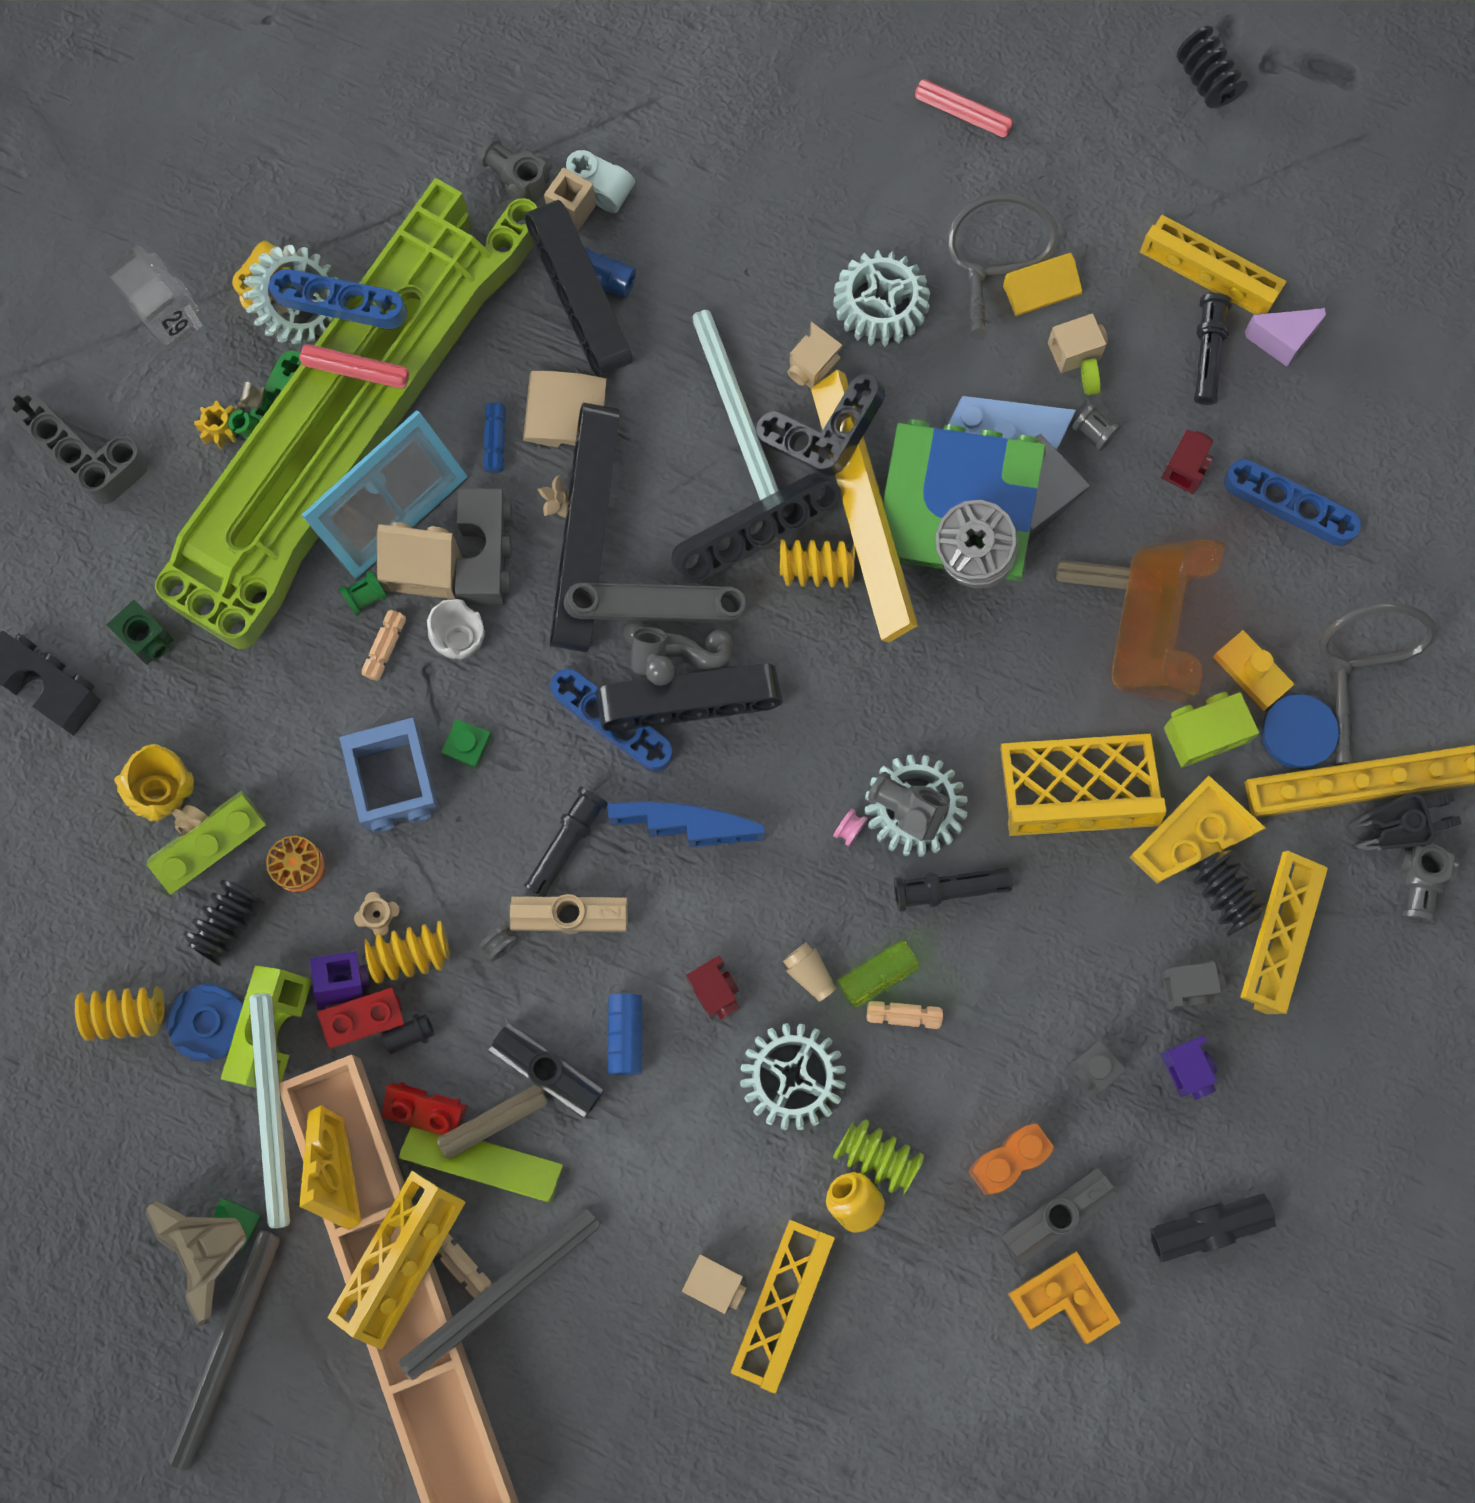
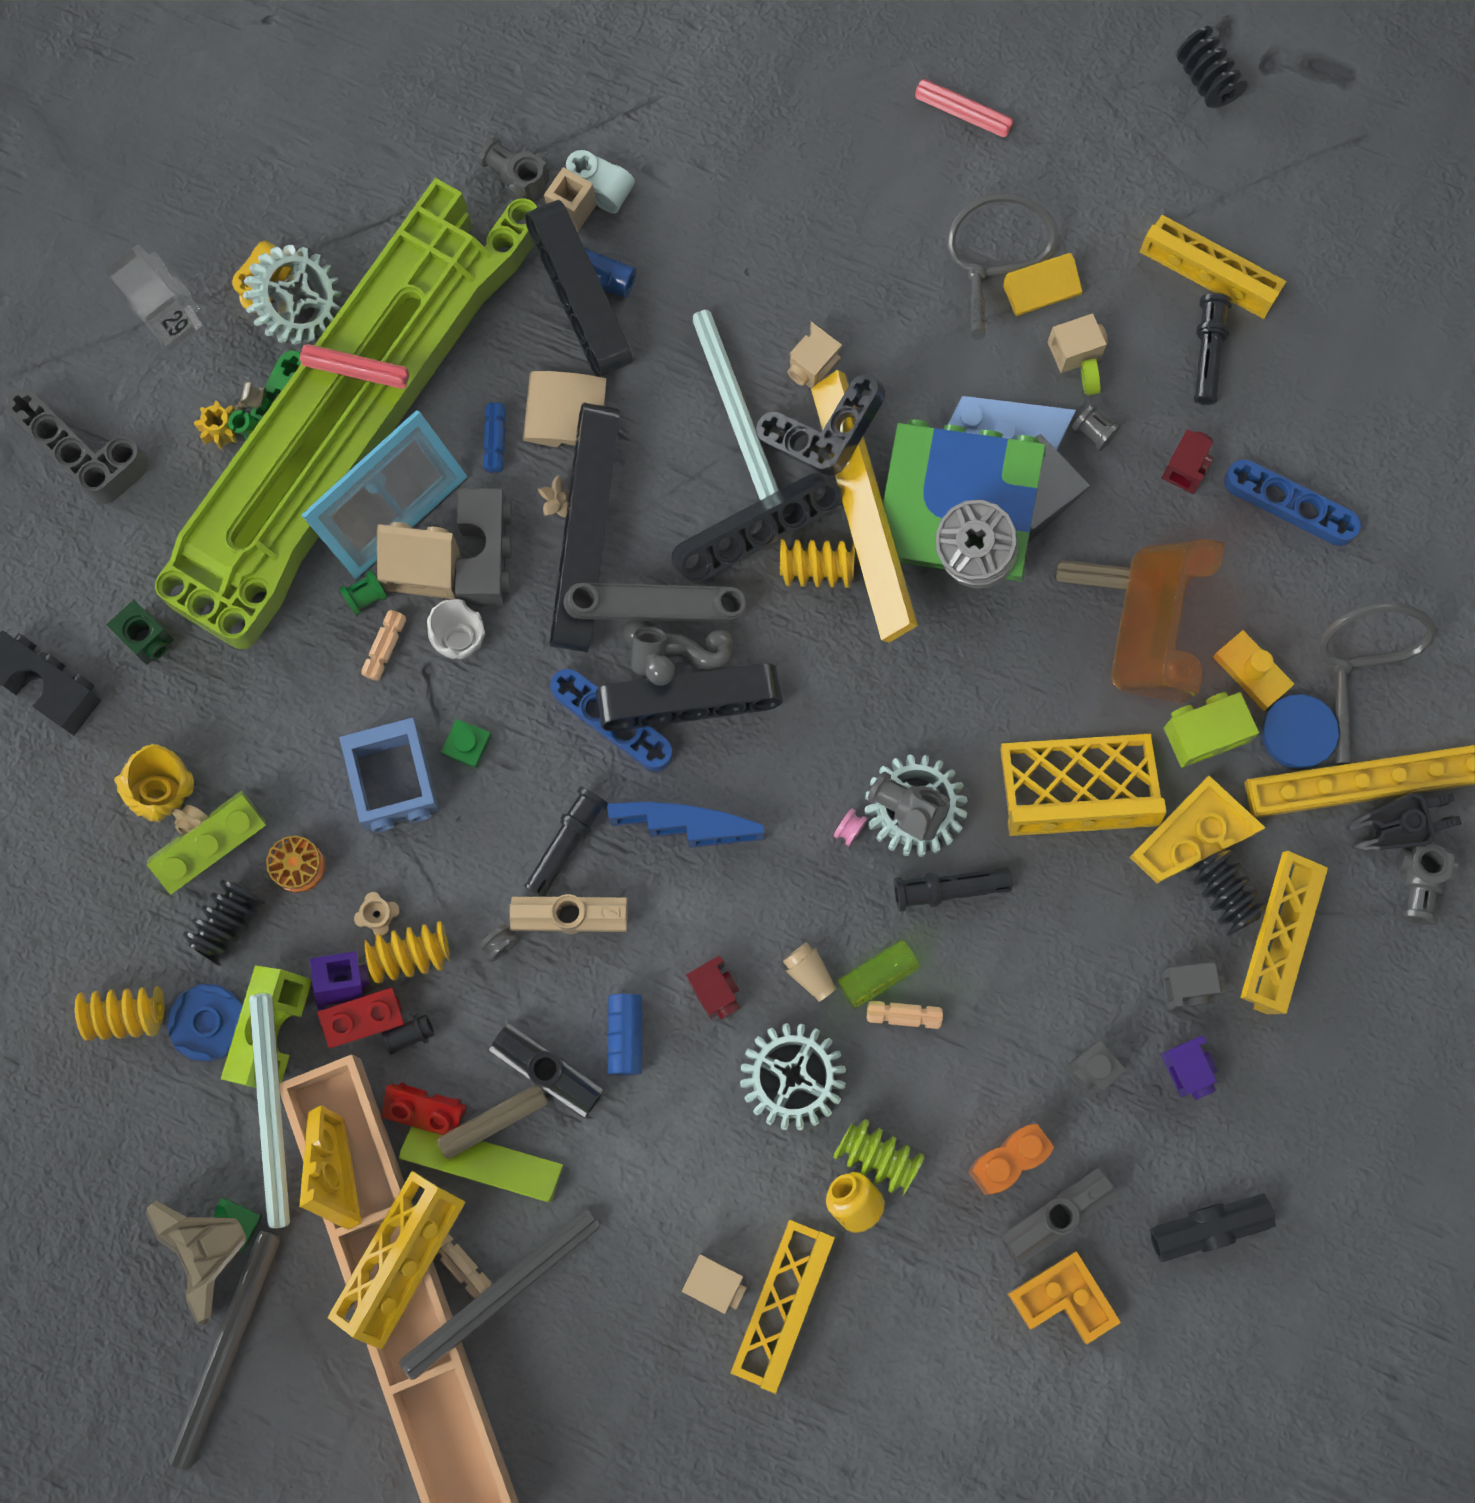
blue beam [269,269,407,329] -> none
light aqua gear [833,250,930,347] -> none
lavender slope [1245,308,1326,366] -> none

